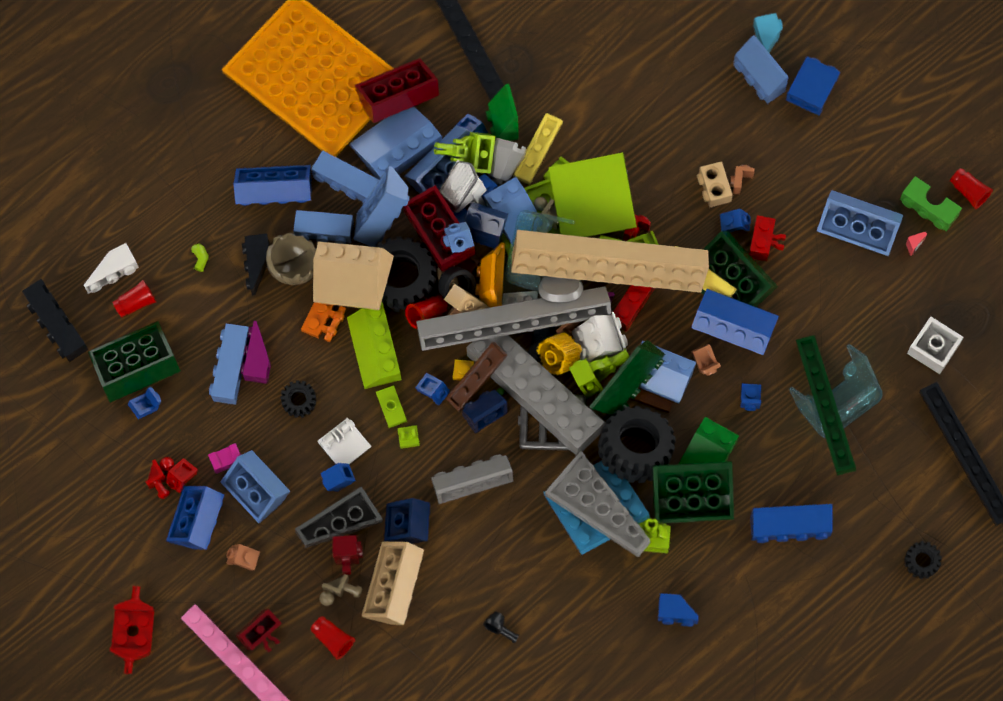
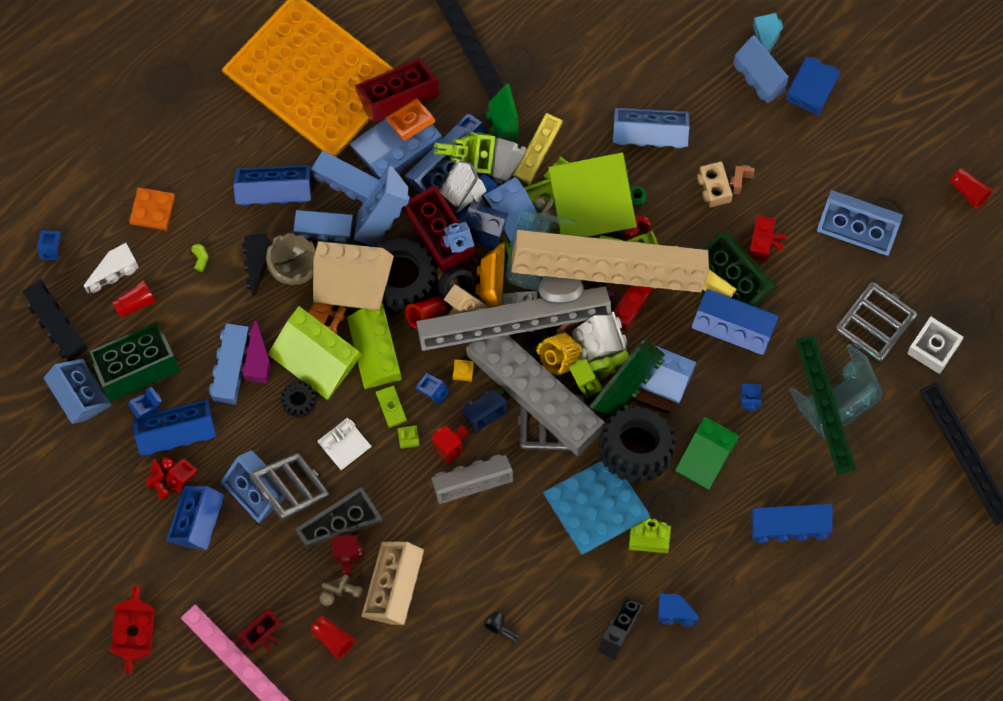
dark pink piece [208,443,241,474] -> none
nougat bracket [226,544,260,571] -> none
blue brick [321,463,356,491] -> none
dark blue slope [384,498,430,544] -> none
reddish brown tile [446,342,508,412] -> none
light grey wing [545,451,650,557] -> none
dark green slope [653,461,734,524] -> none
nougat bracket [691,344,721,375] -> none
blue bracket [720,209,751,232] -> none
bright green arch [900,176,962,232] -> none
black tyre [904,541,942,579] -> none
coral slope [906,231,927,256] -> none
none -> blue bracket [37,230,61,260]
none -> medium blue slope [44,359,112,424]
none -> orange plate [129,187,175,231]
none -> blue slope [133,399,216,456]
none -> flat silver bar [249,453,330,519]
none -> lime slope [268,306,363,400]
none -> orange plate [386,98,435,141]
none -> red brick [432,425,468,465]
none -> black slope [598,597,643,660]
none -> medium blue slope [613,108,689,148]
none -> green plate [630,187,647,205]
none -> flat silver bar [835,282,917,362]

